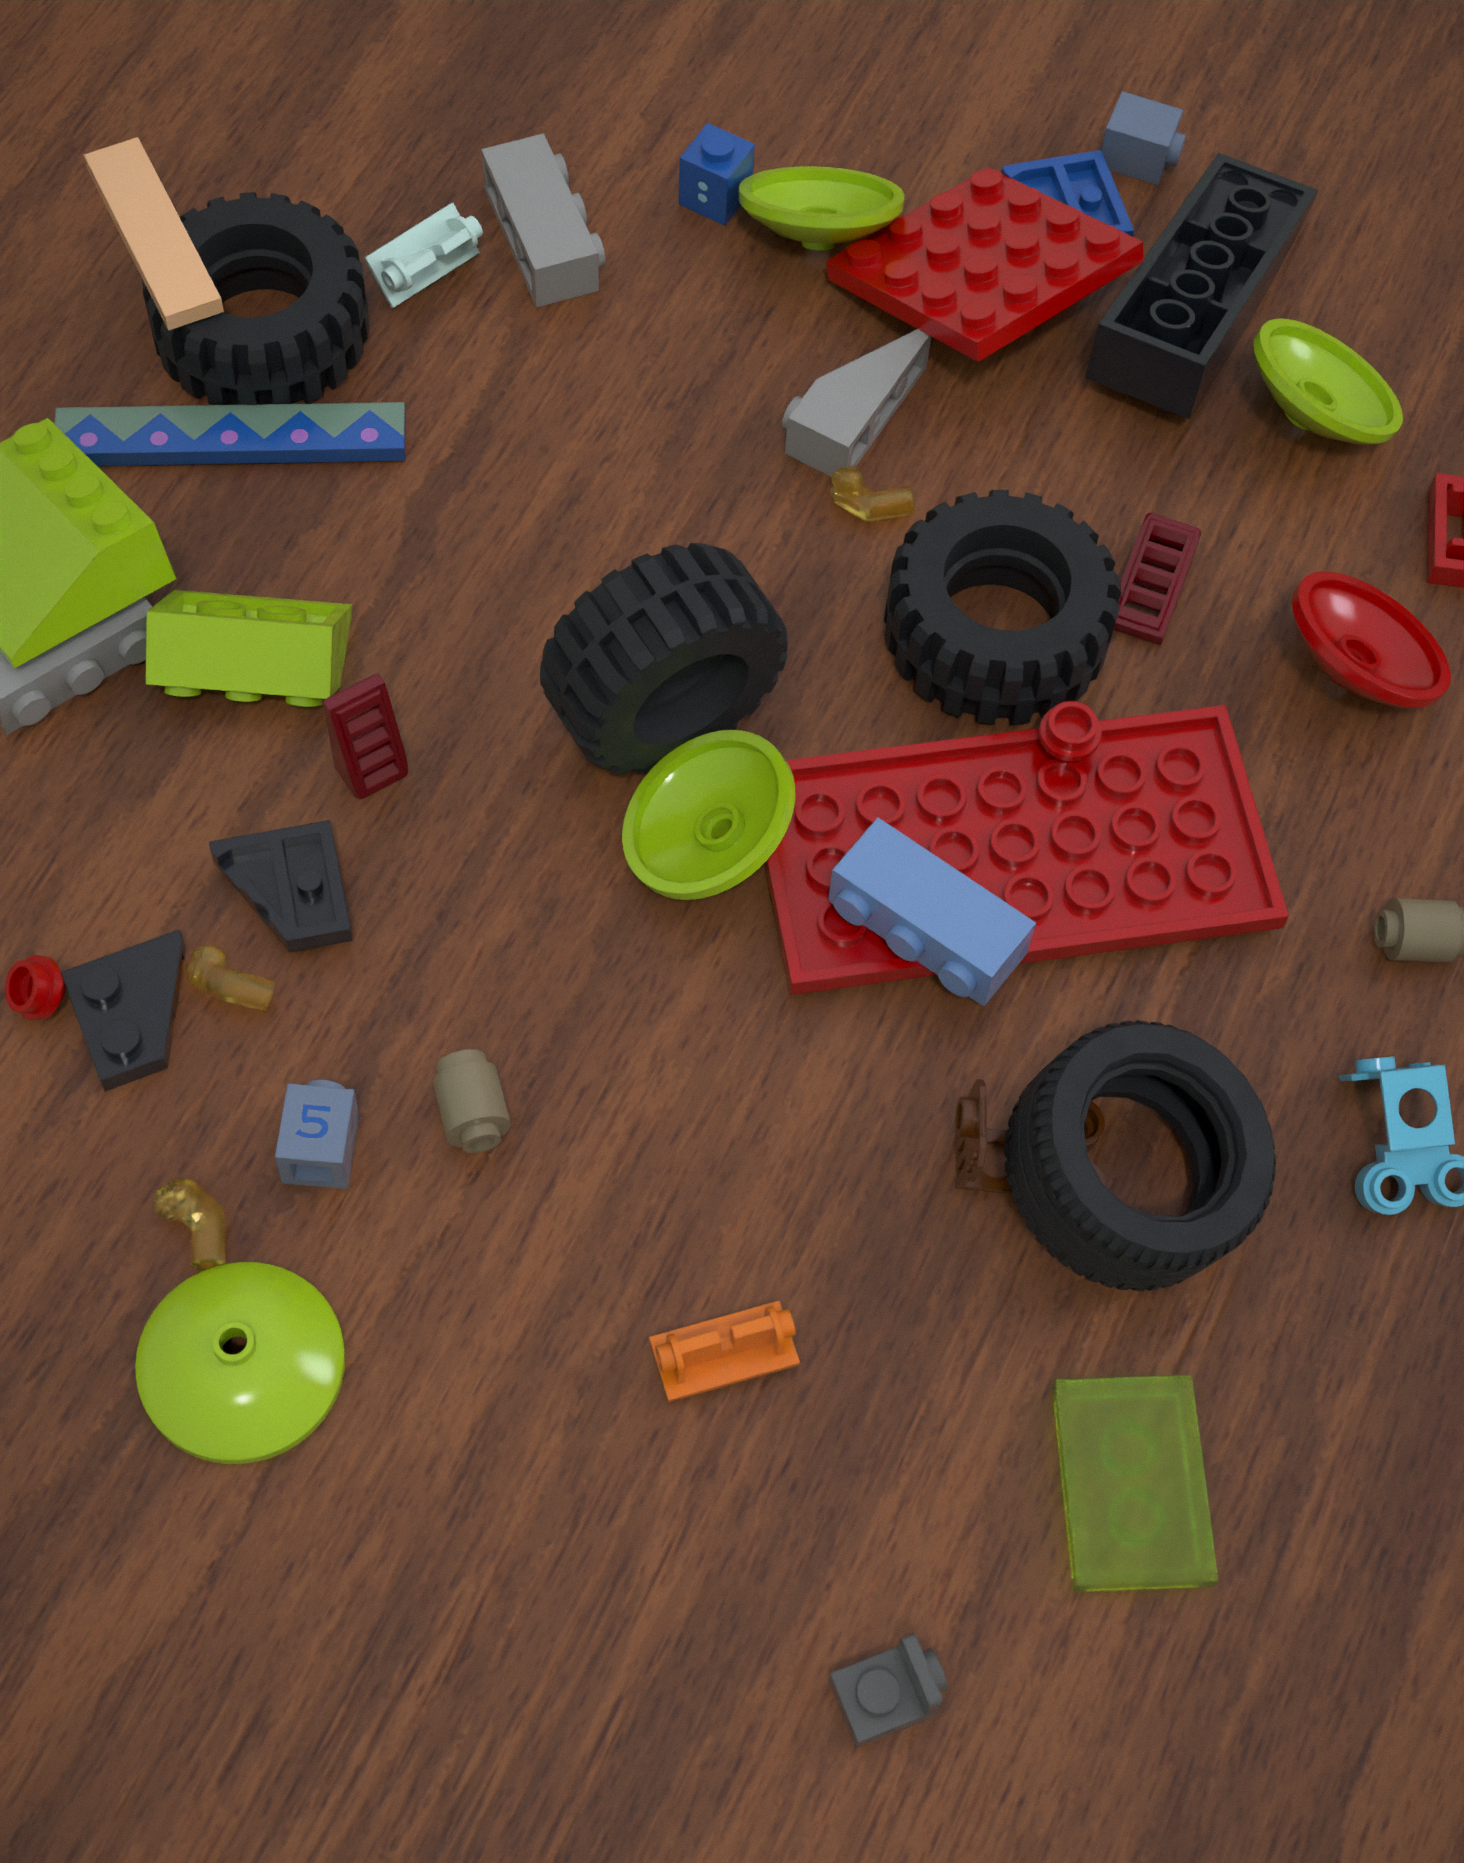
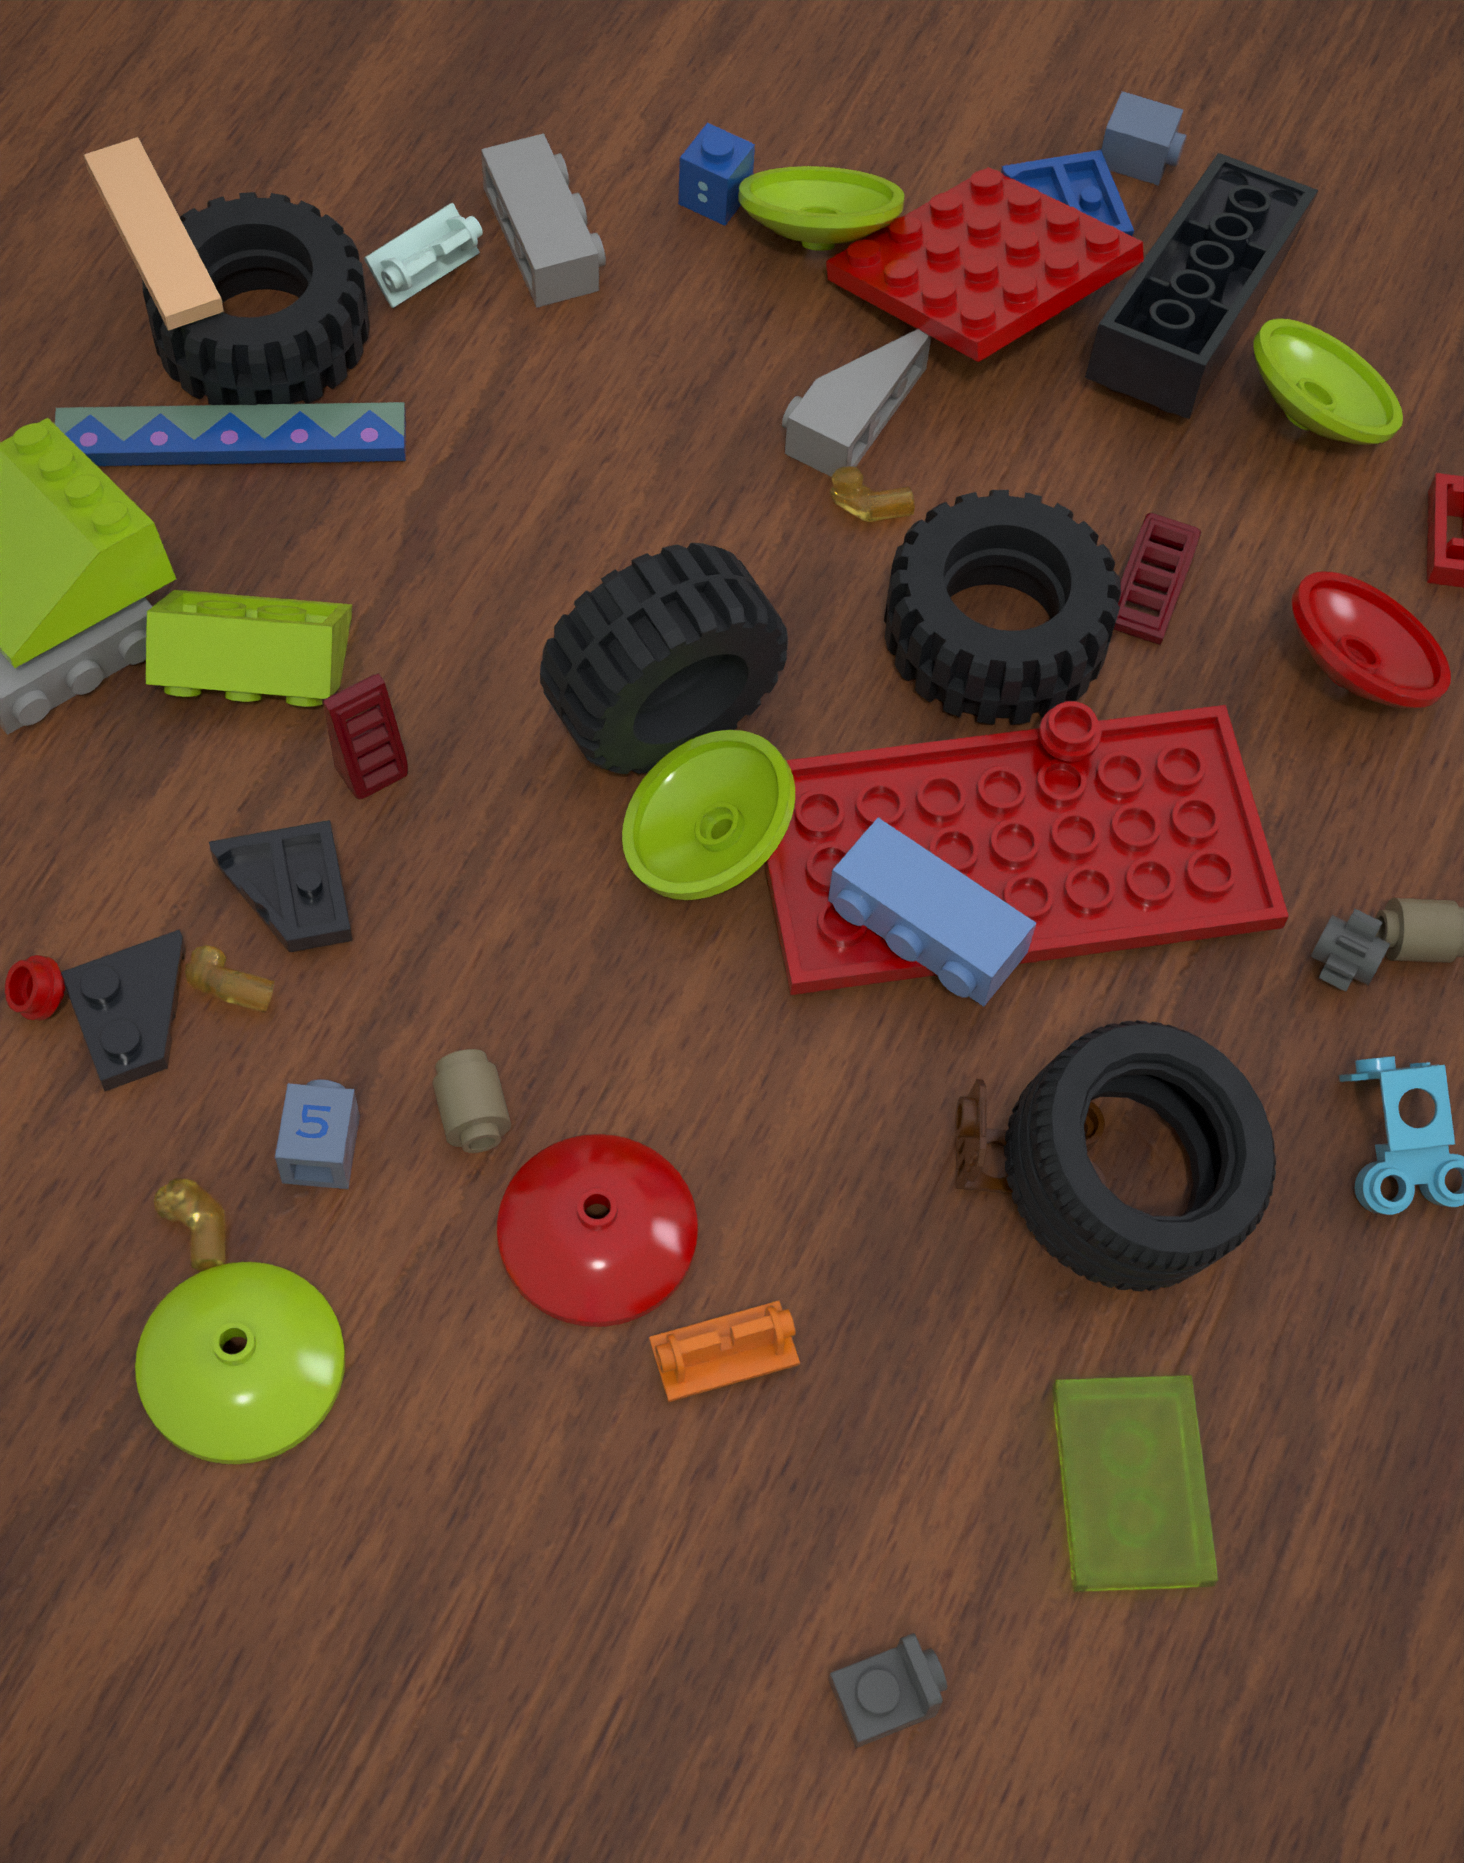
none -> red dish [497,1134,698,1327]
none -> dark grey gear [1310,909,1391,992]

